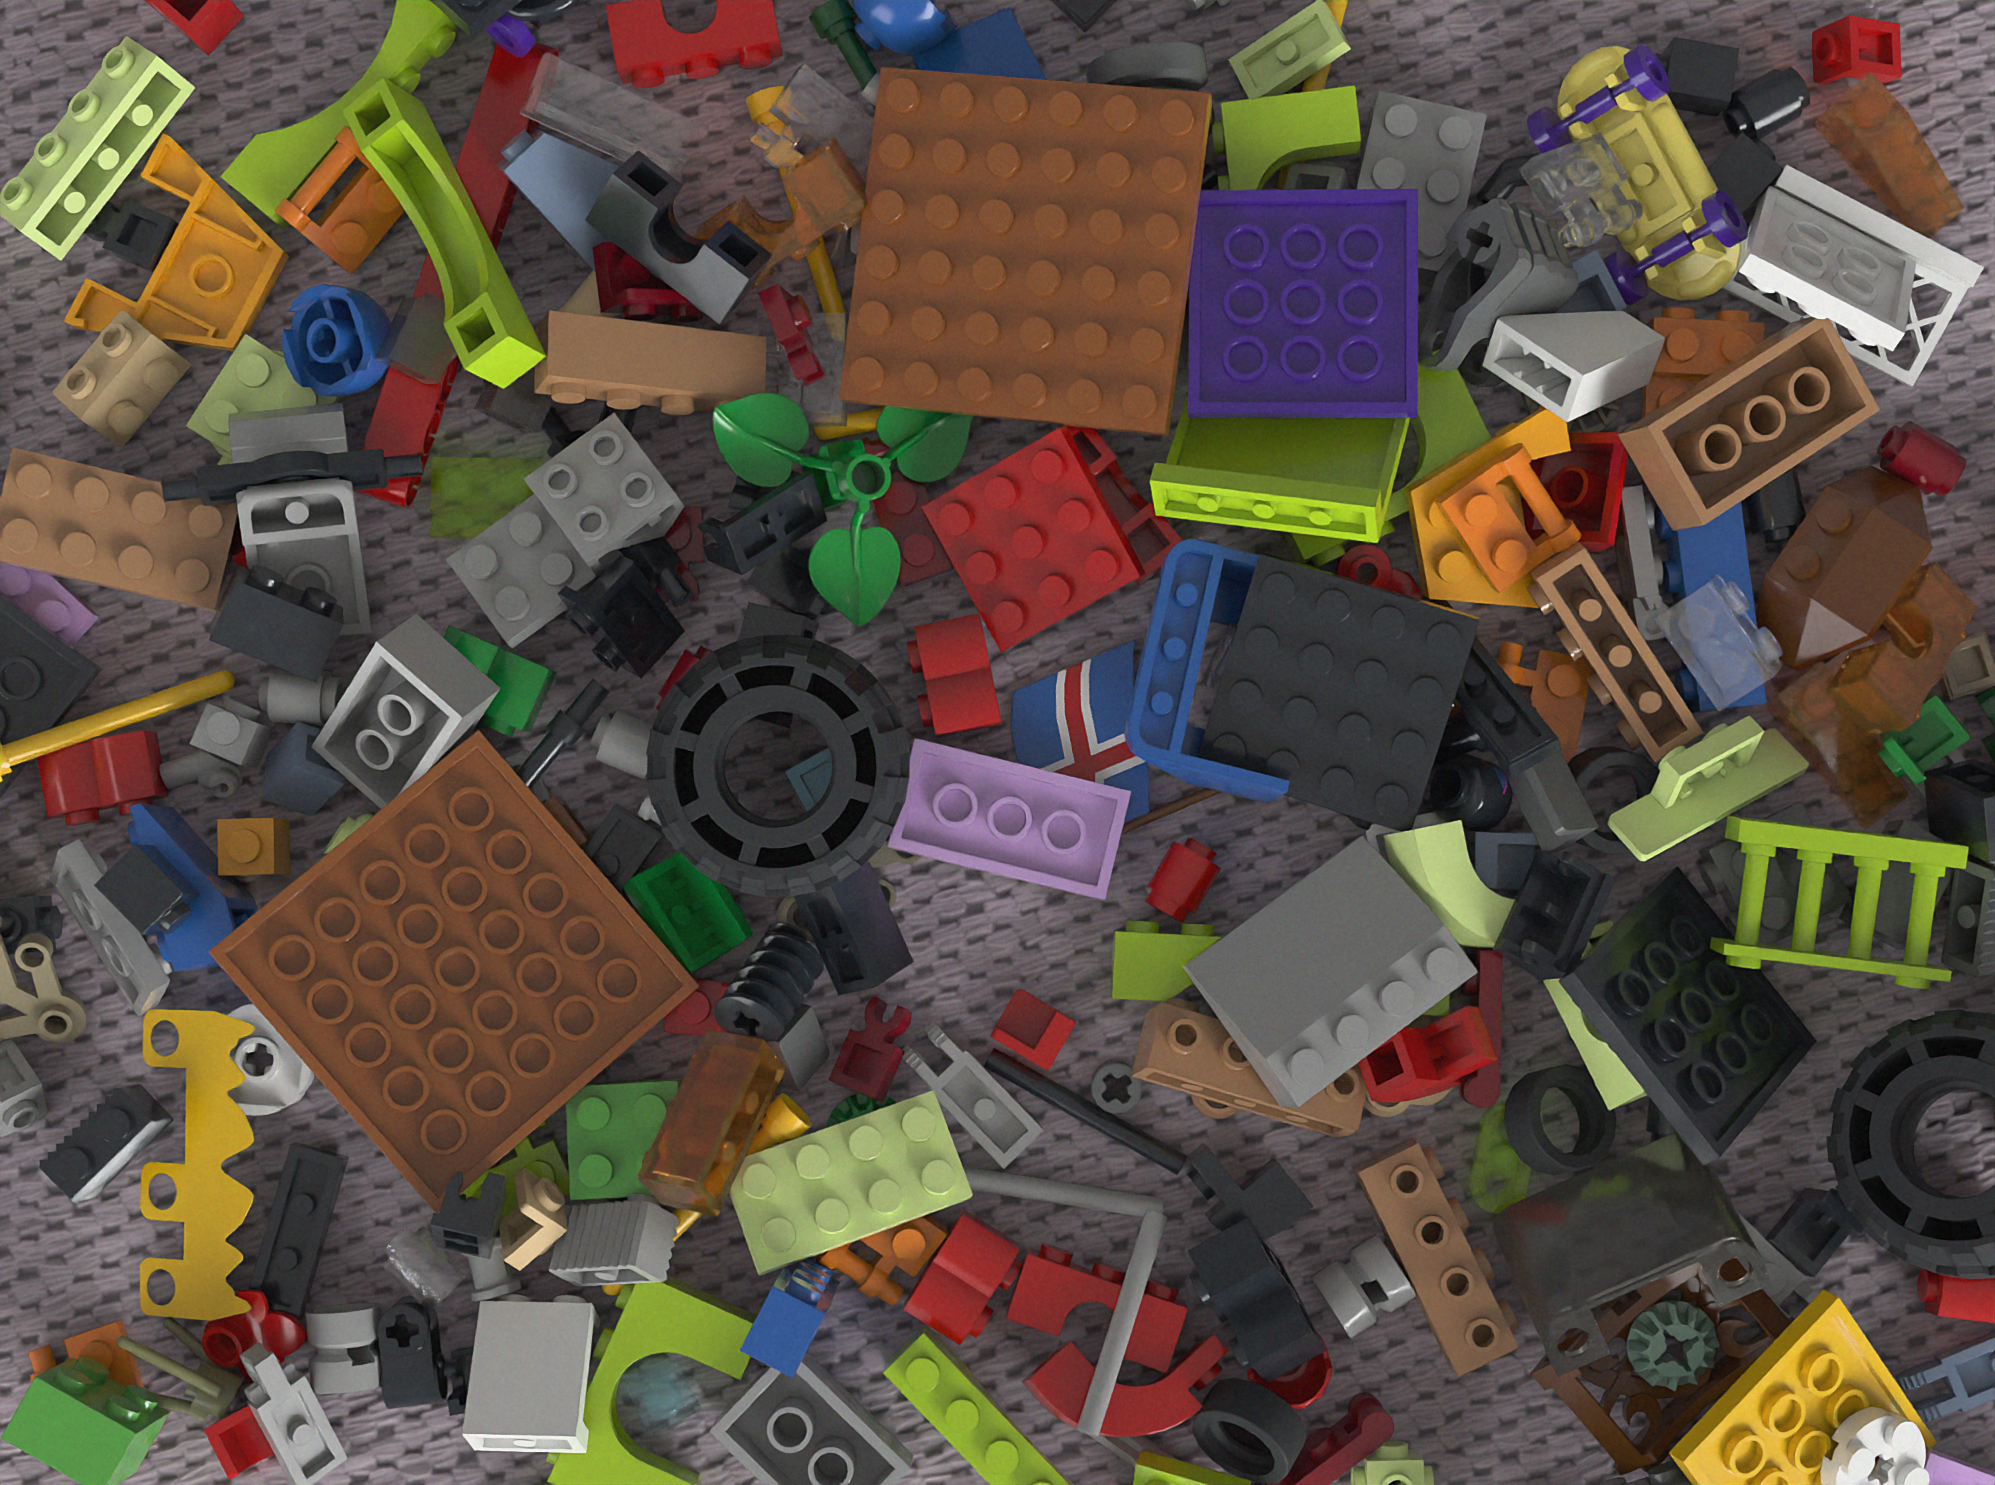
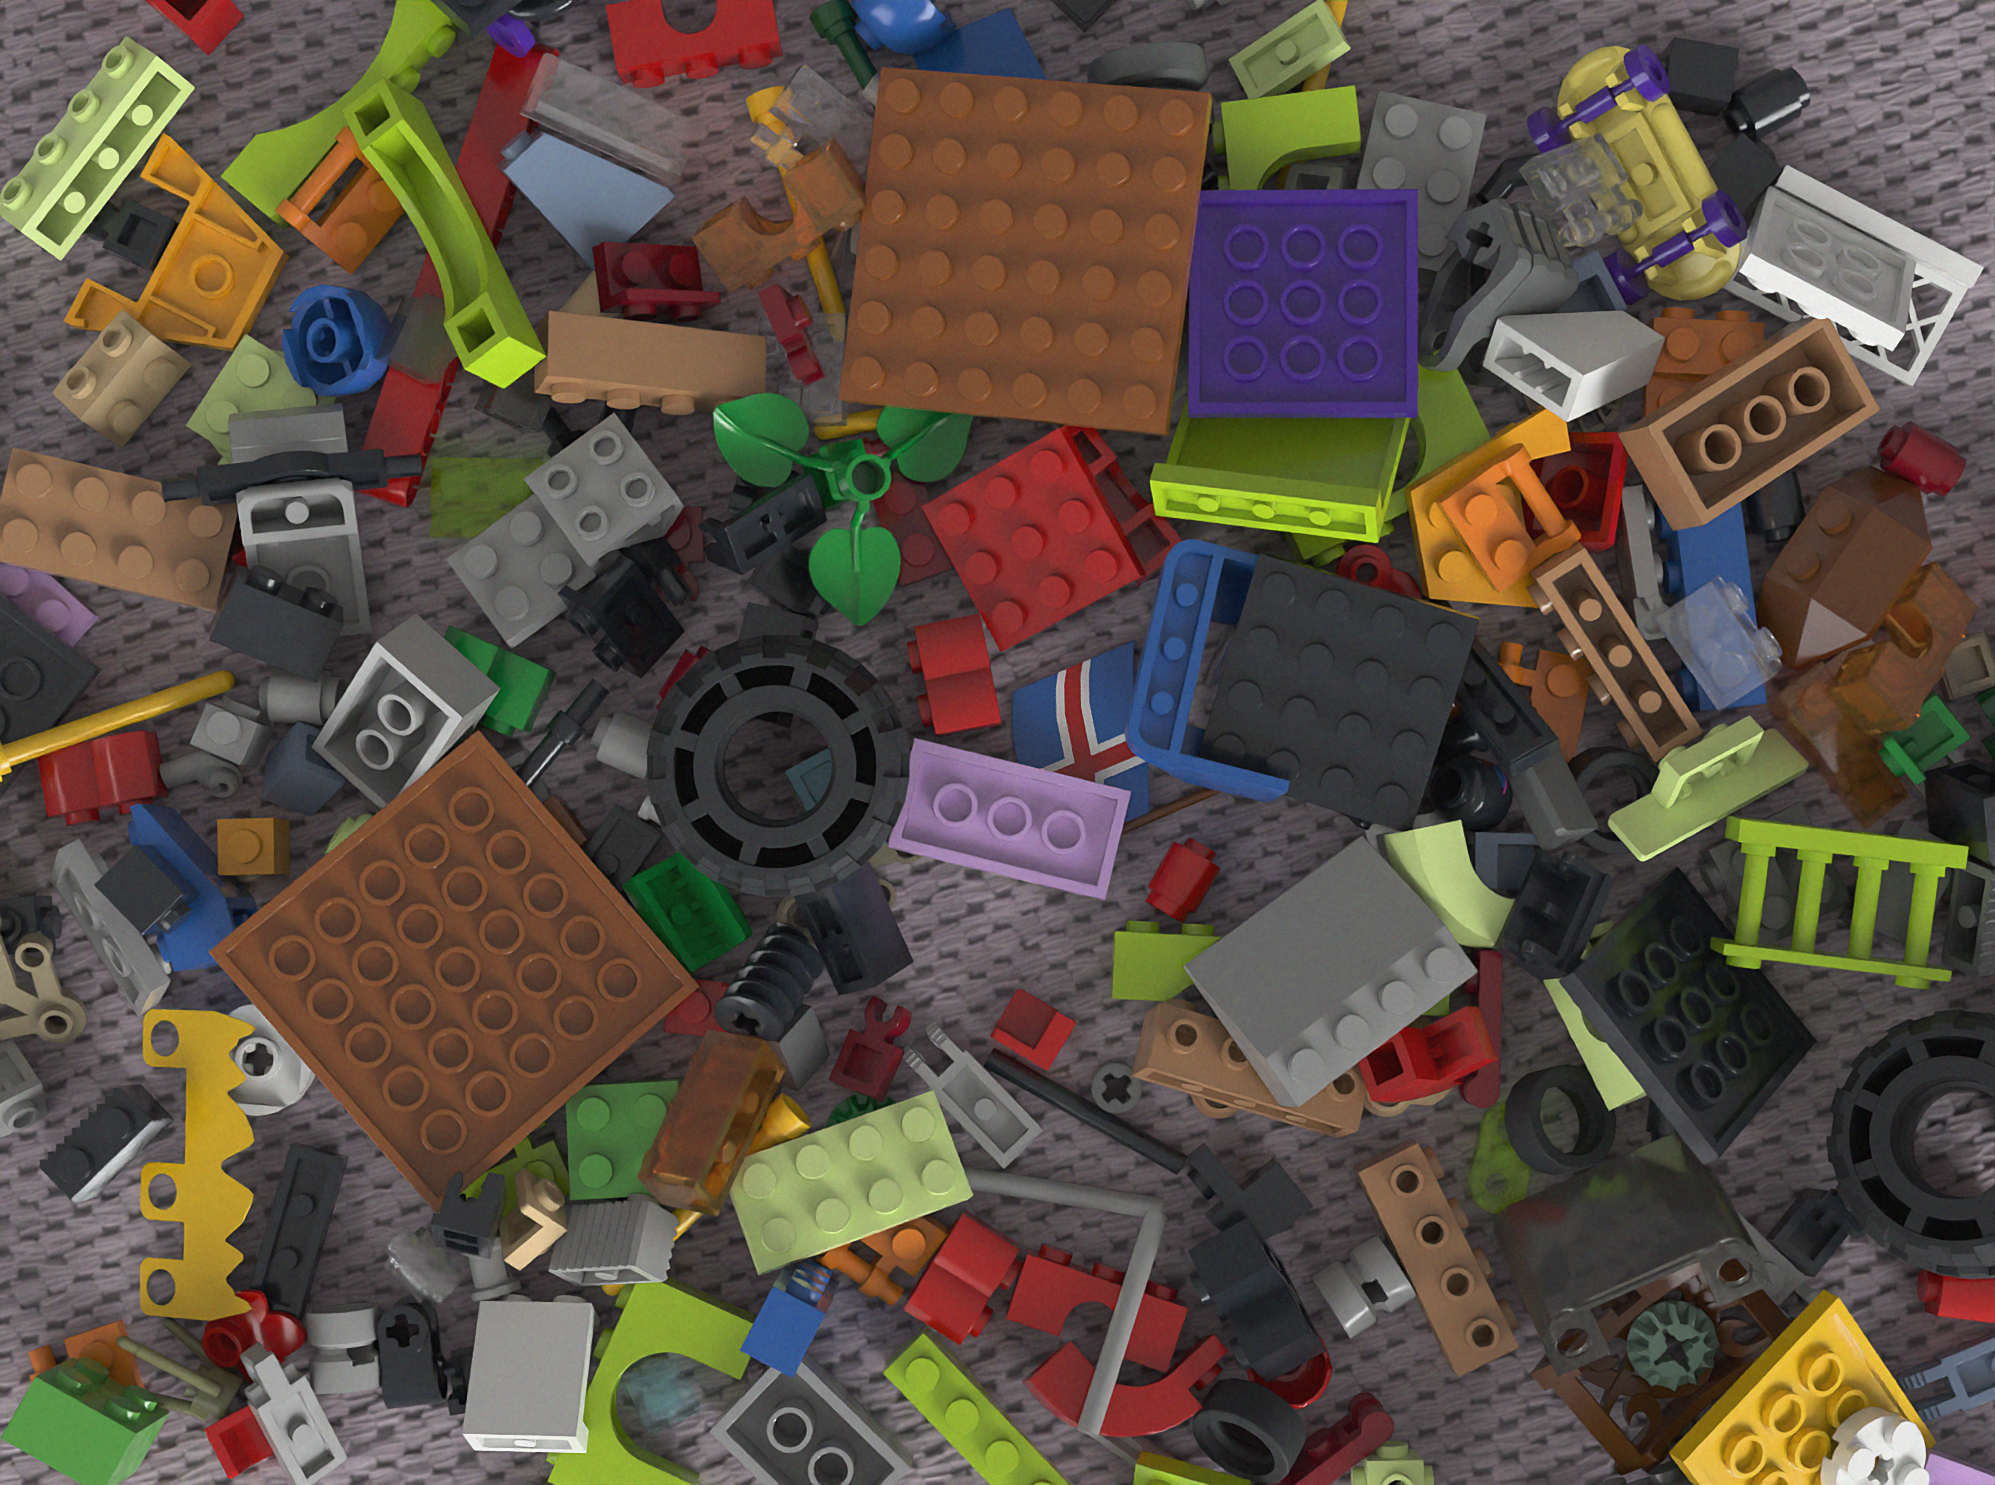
black arch [585,150,773,324] -> none
red bracket [1811,15,1902,85] -> none
clear orange slope [1812,72,1964,239] -> none

